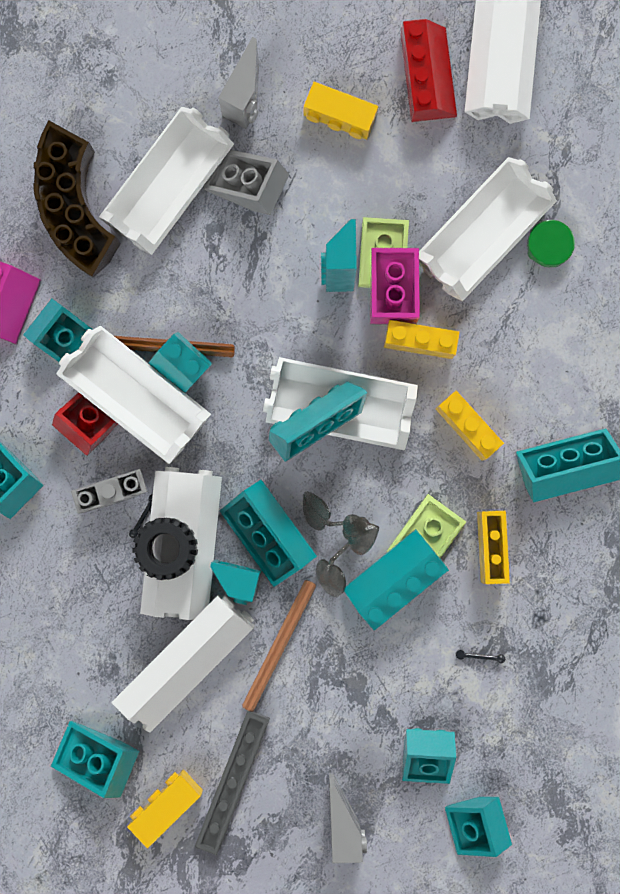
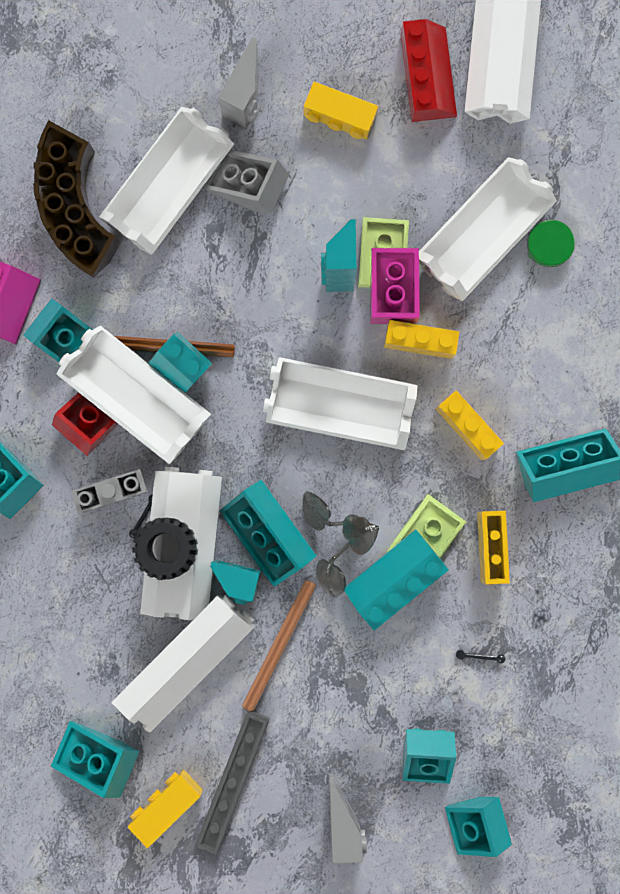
teal slope [269,382,367,462] -> none

